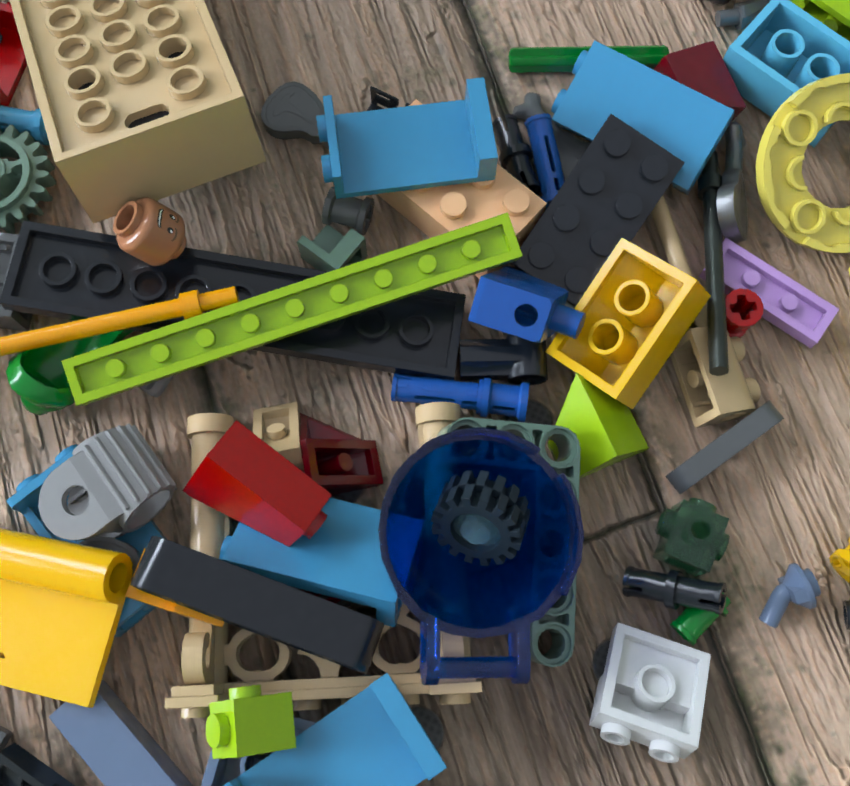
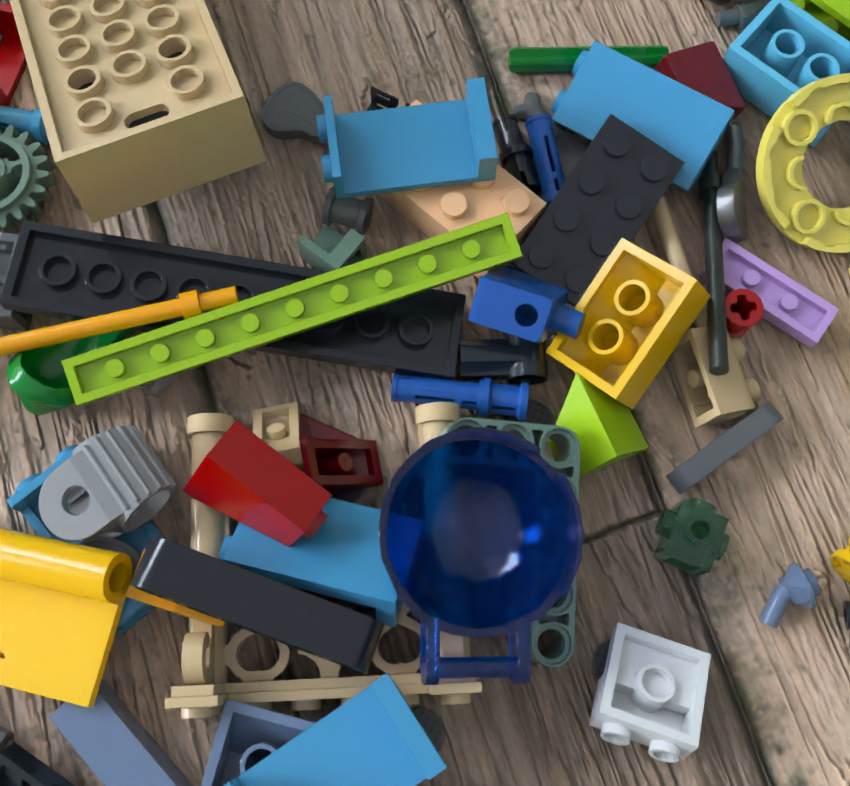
nougat head [113,197,186,267] -> none
lime brick [205,685,296,759] -> none
black wheel [430,470,530,566] -> none
black pin [622,566,727,615] -> none
green pin [670,592,731,645] -> none

